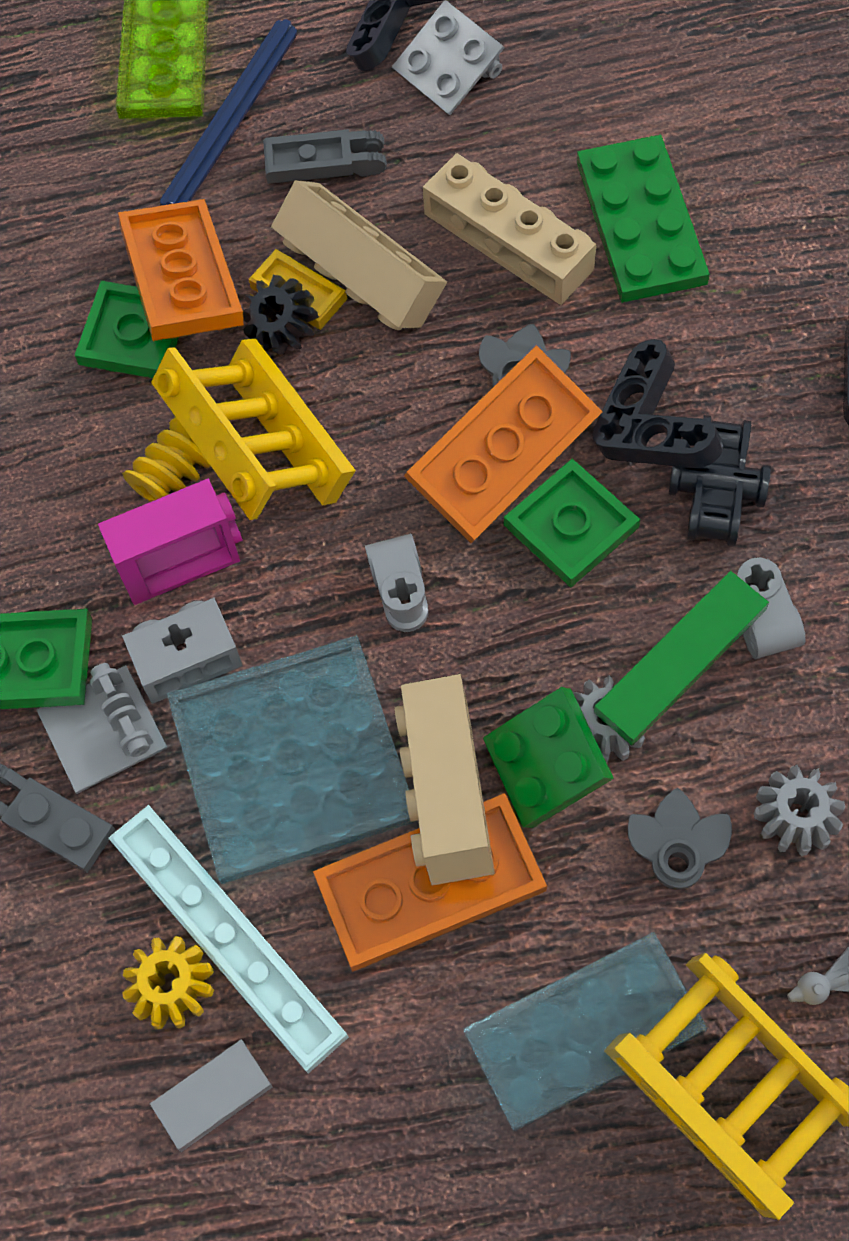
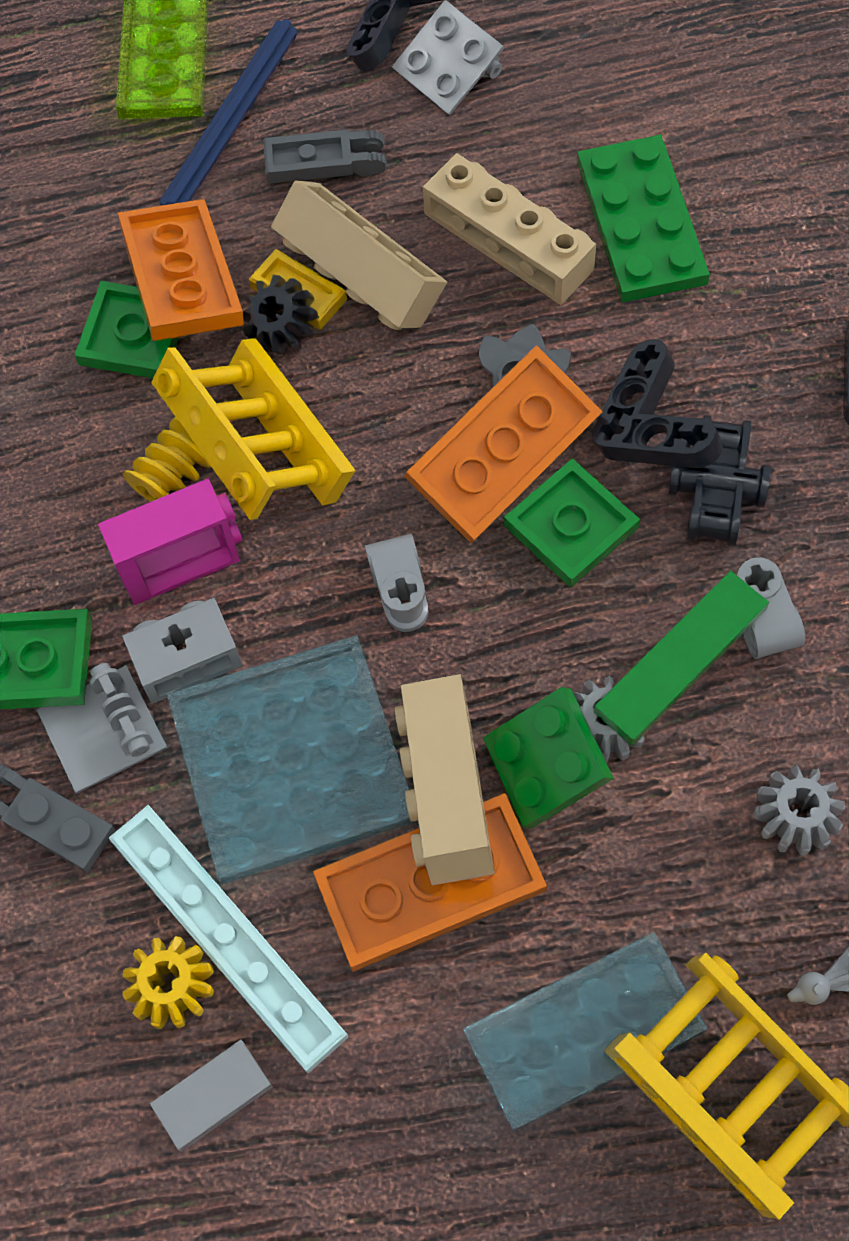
dark grey plate [628,788,732,890] -> none

